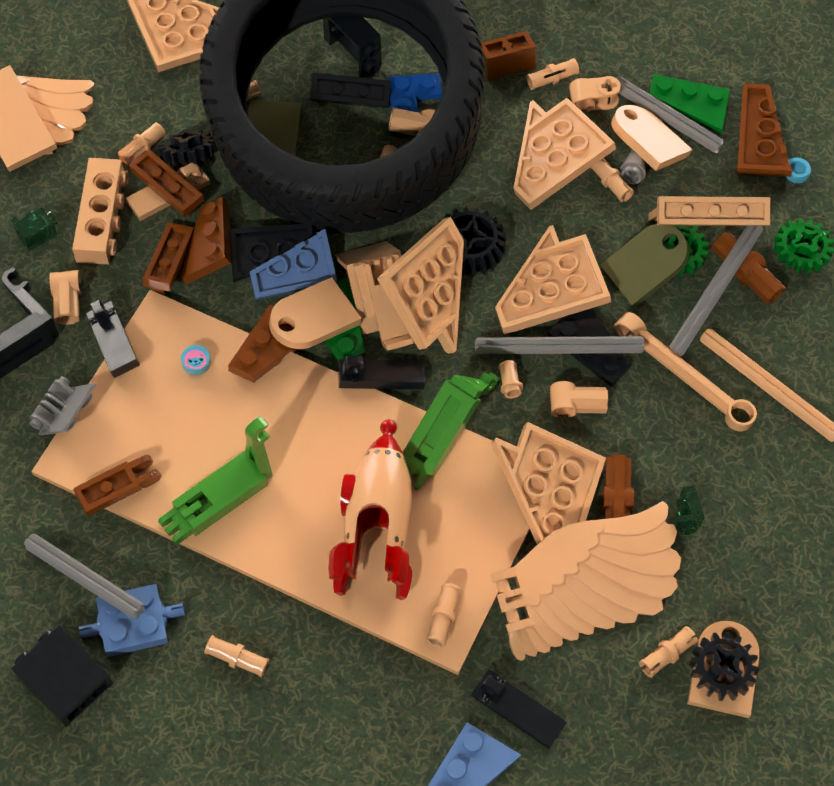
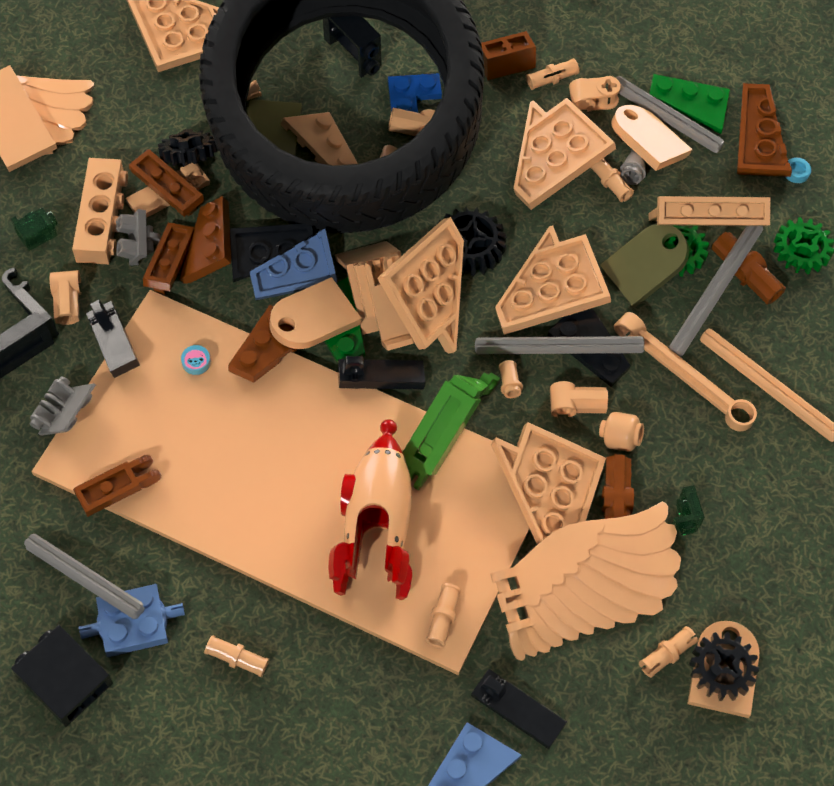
light nougat axle [118,122,166,164] -> none
bright green hinge [158,416,273,544] -> none
black hinge [310,73,390,108] -> none
none -> light grey hips [116,209,161,265]
none -> light nougat wing [281,112,358,166]
none -> light nougat head [599,412,644,452]

